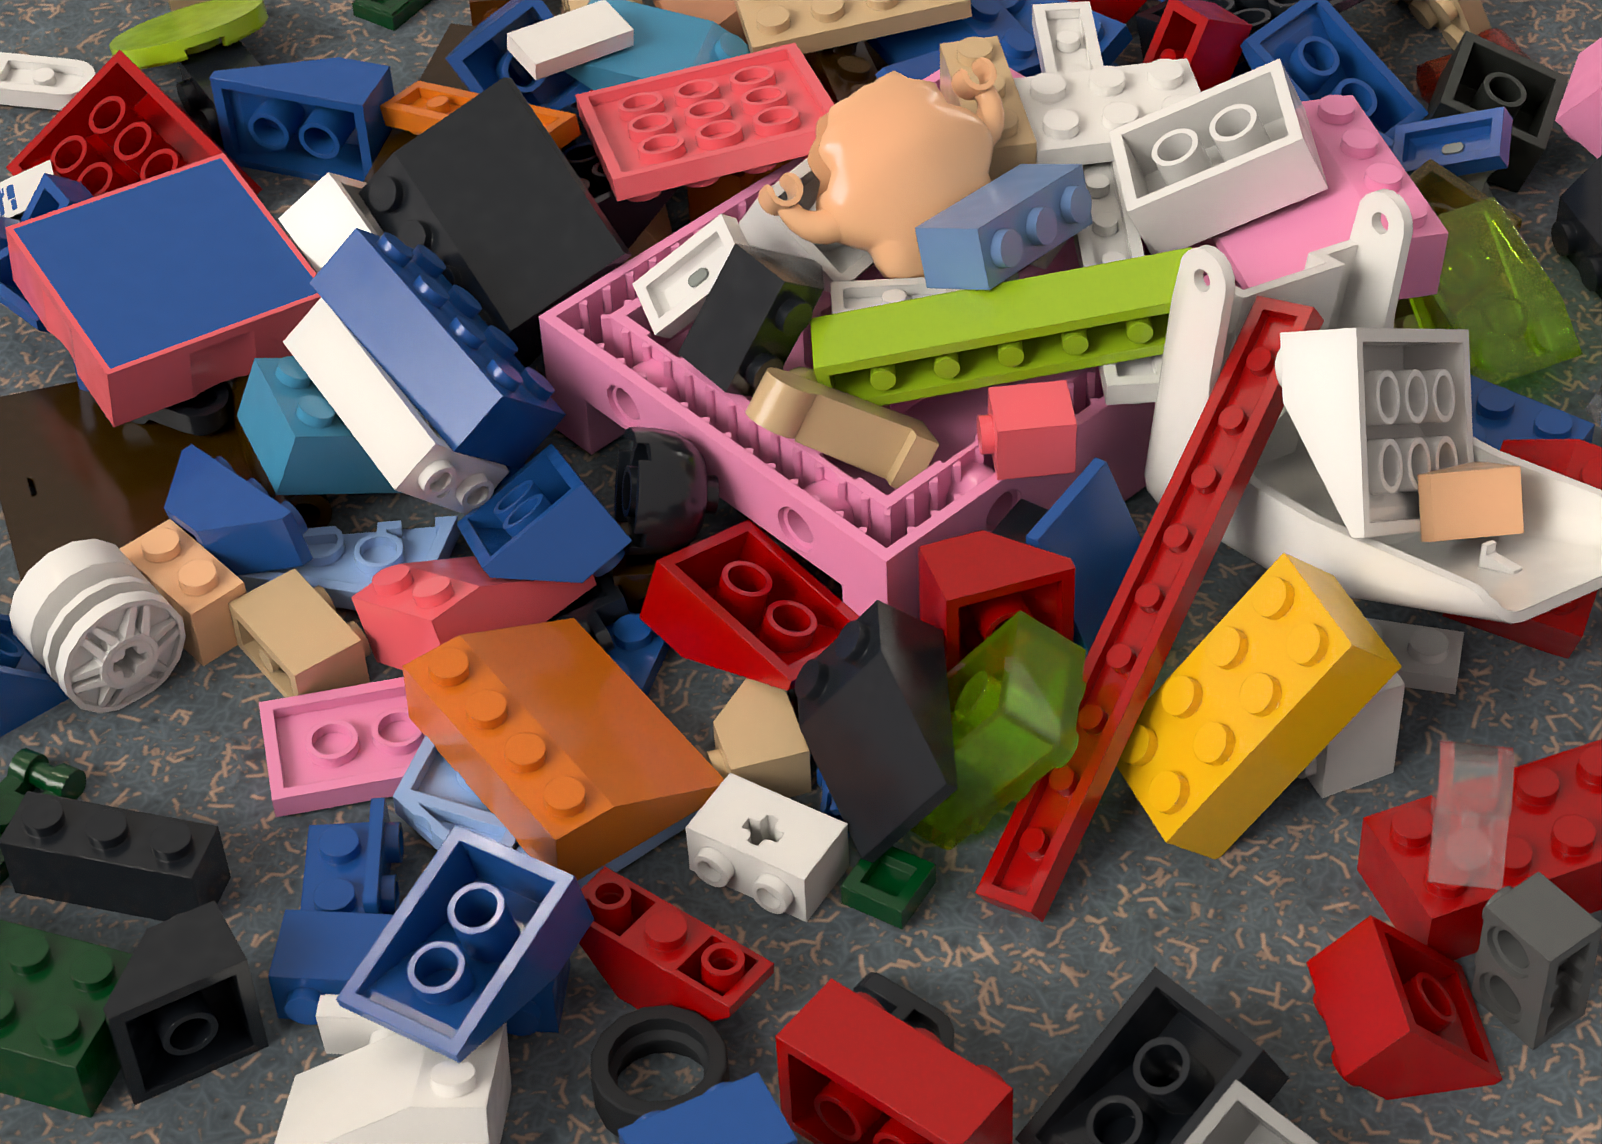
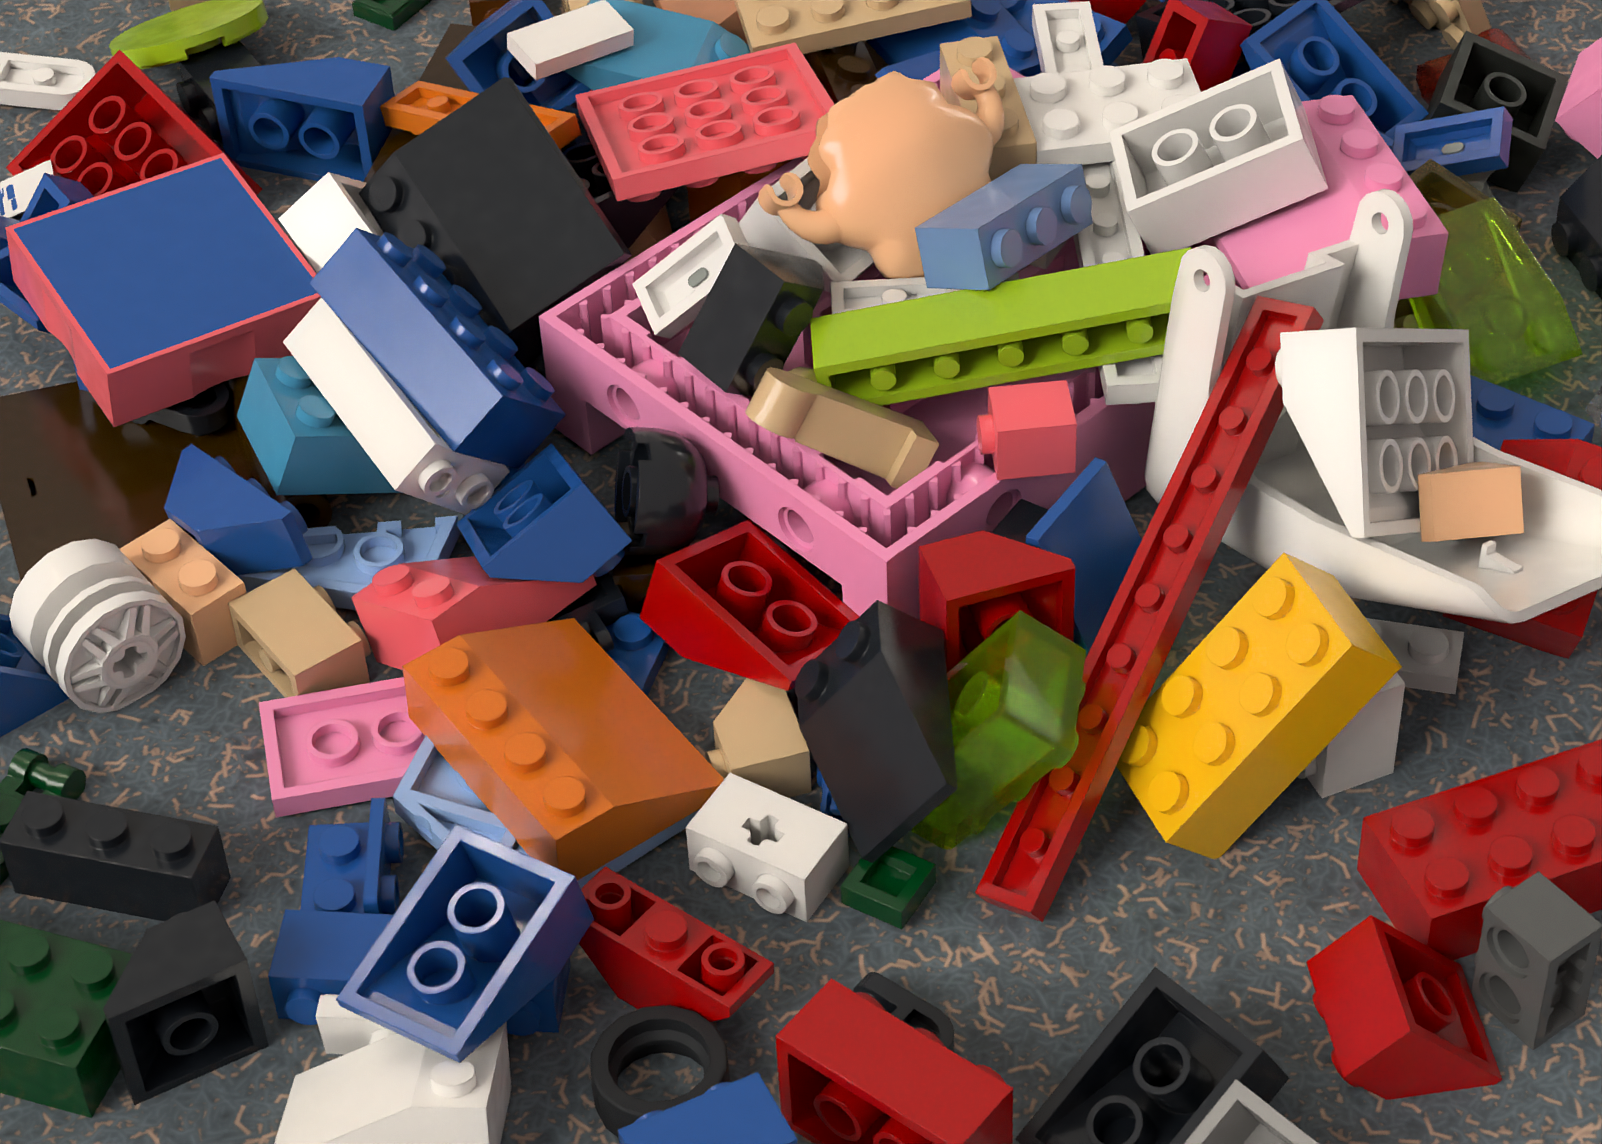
clear brick [1427,740,1514,890] -> none

